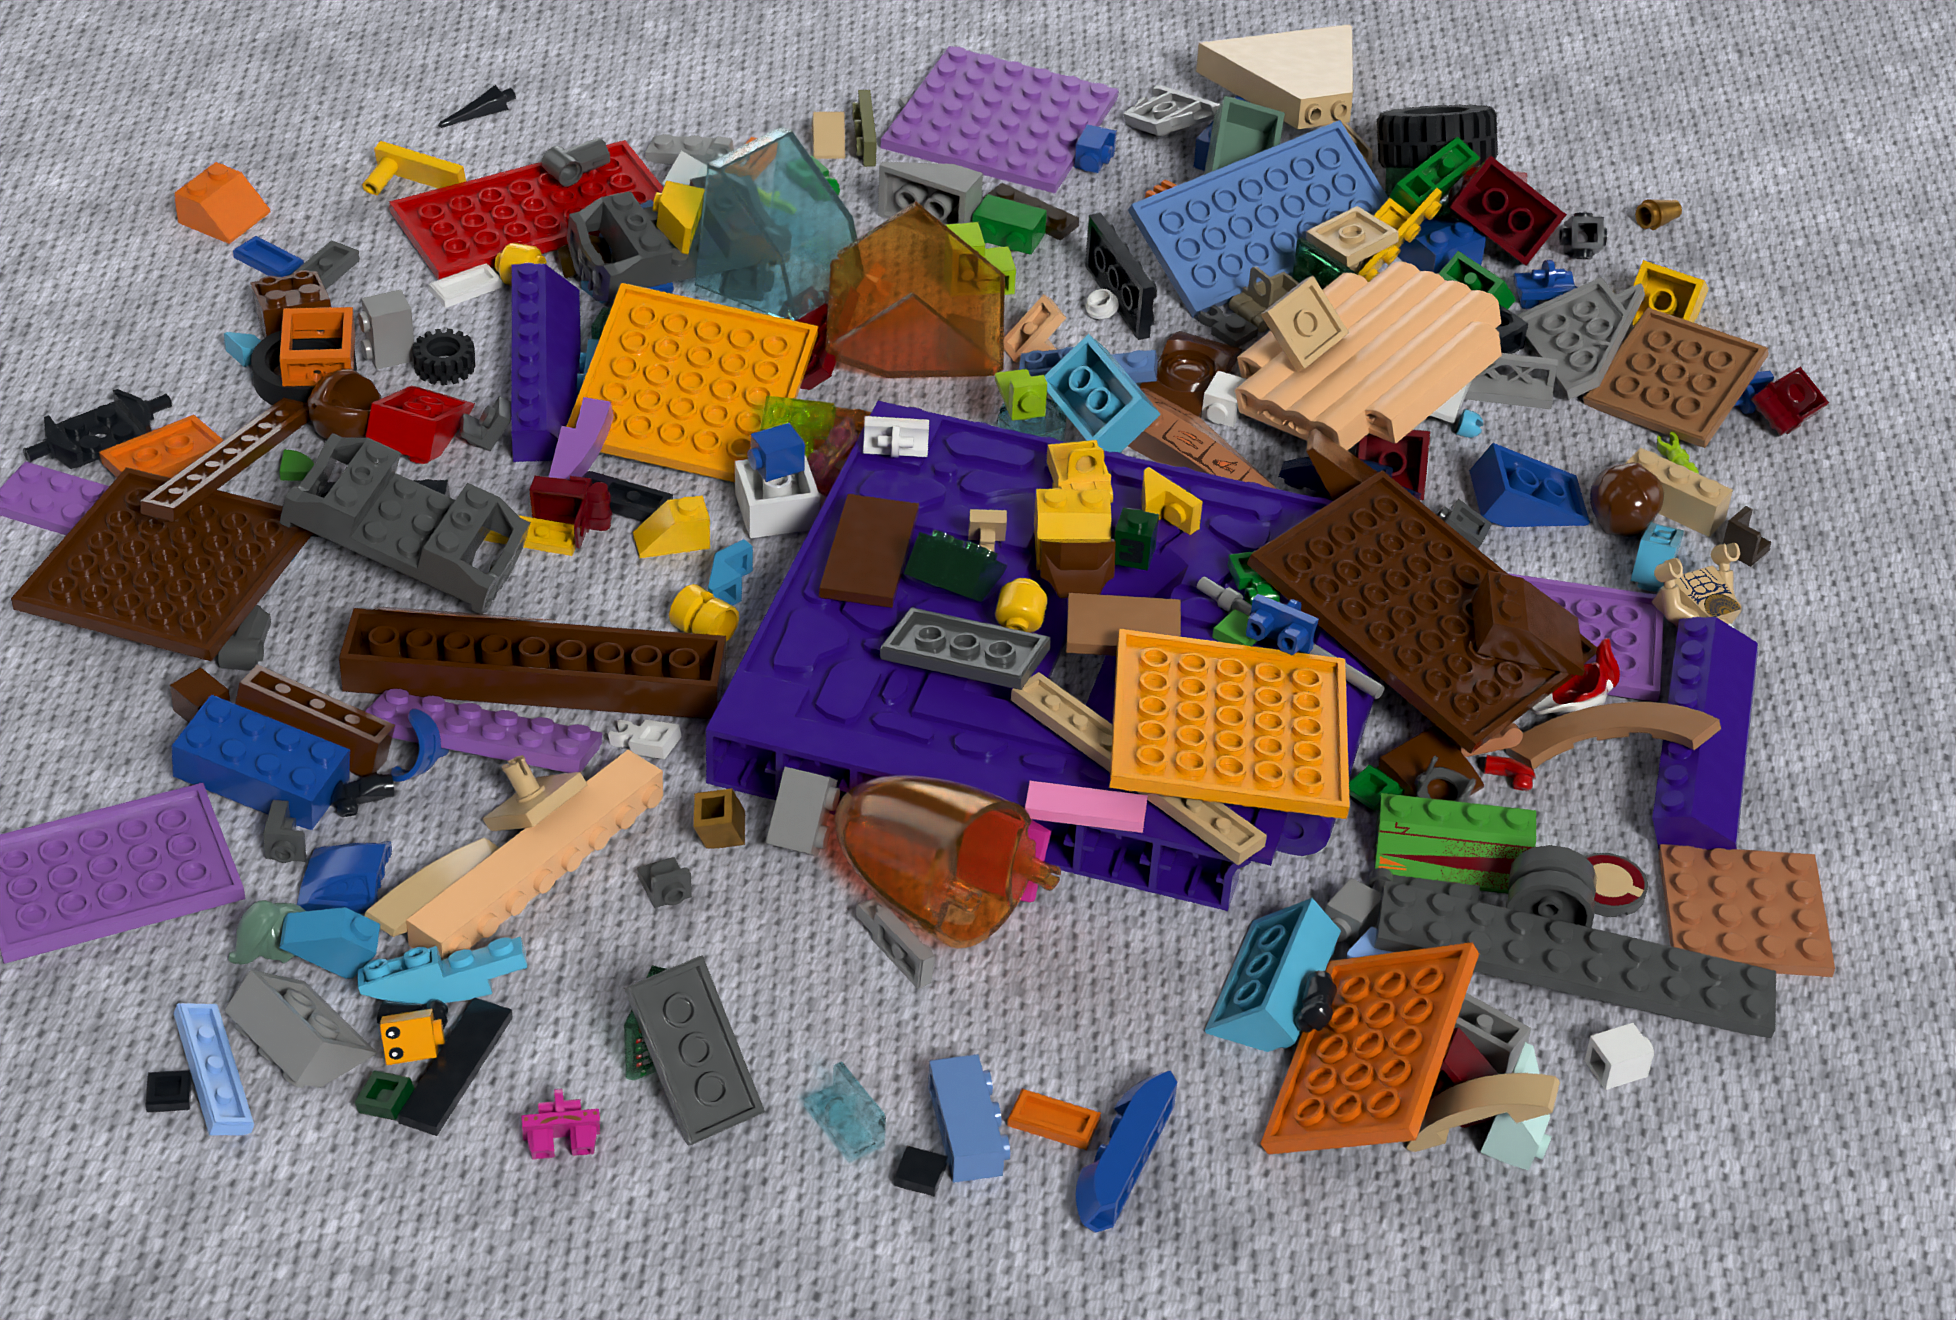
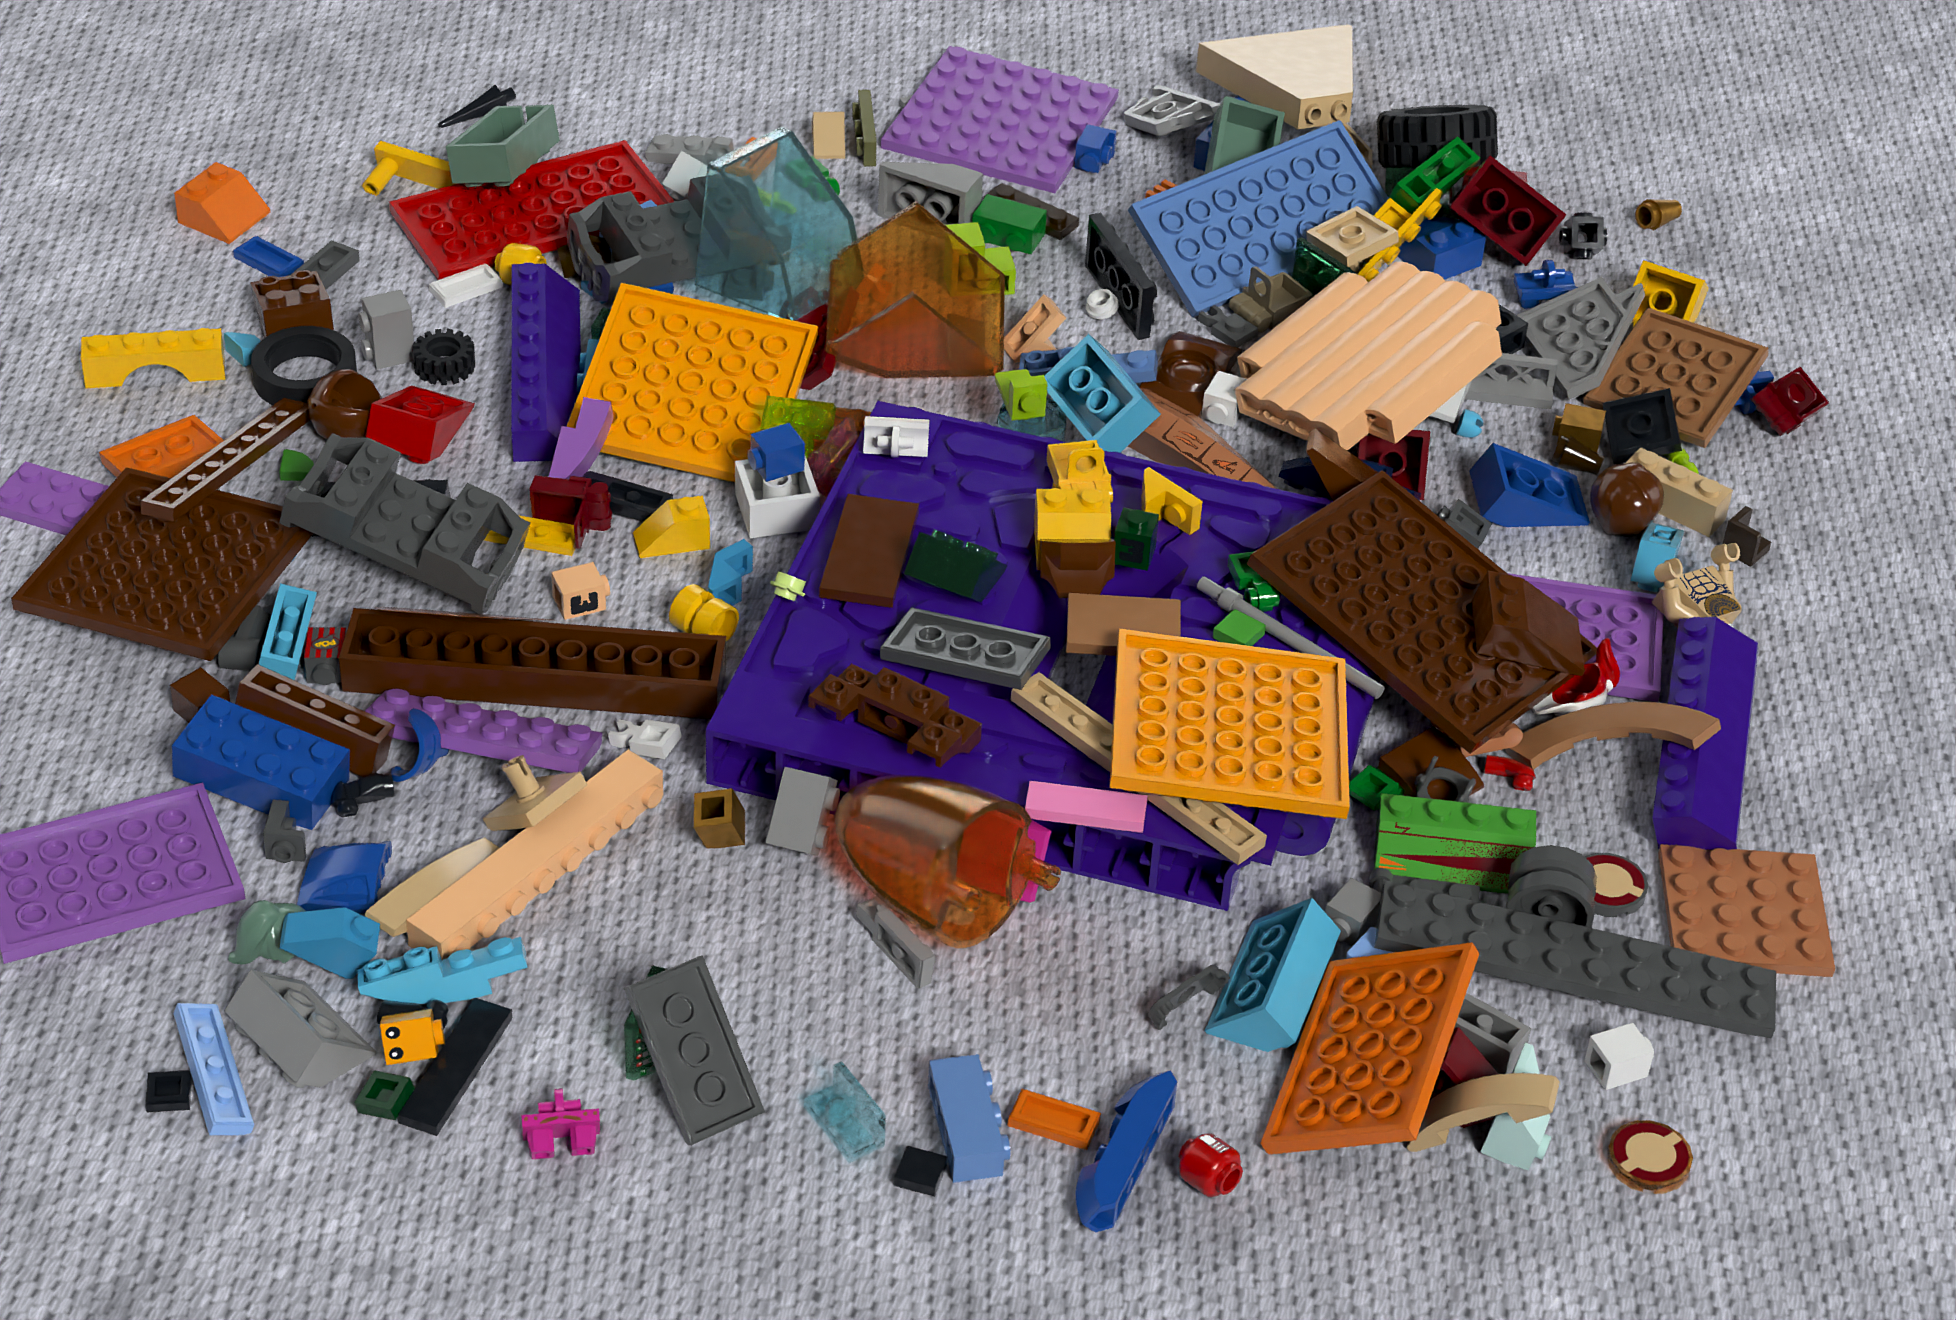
black plate [23,389,172,469] -> none
orange window [280,307,355,386] -> none
dark grey bracket [460,396,511,451] -> none
dark grey piece [542,137,610,186] -> none
dark grey bracket [637,857,692,908] -> none
yellow slope [653,180,705,255] -> none
tan tile [968,509,1007,554] -> none
yellow head [995,578,1047,633] -> none
blue hips [1246,594,1319,655] -> none
tan tile [1260,276,1349,371] -> none
black arm [1295,971,1337,1033] -> none
green brick [1439,251,1516,310] -> none
none -> yellow arch [81,328,225,389]
none -> medium azure brick [259,583,317,680]
none -> dark grey brick [304,627,346,685]
none -> sand green piece [446,104,560,187]
none -> light nougat brick [551,562,610,620]
none -> yellowish green plate [770,571,806,601]
none -> reddish brown bracket [808,664,982,768]
none -> dark grey piece [1148,964,1230,1030]
none -> red head [1178,1133,1243,1197]
none -> dark brown cone [1551,436,1605,475]
none -> pearl gold brick [1552,403,1606,453]
none -> black plate [1602,388,1682,464]
none -> tile [1607,1120,1693,1194]

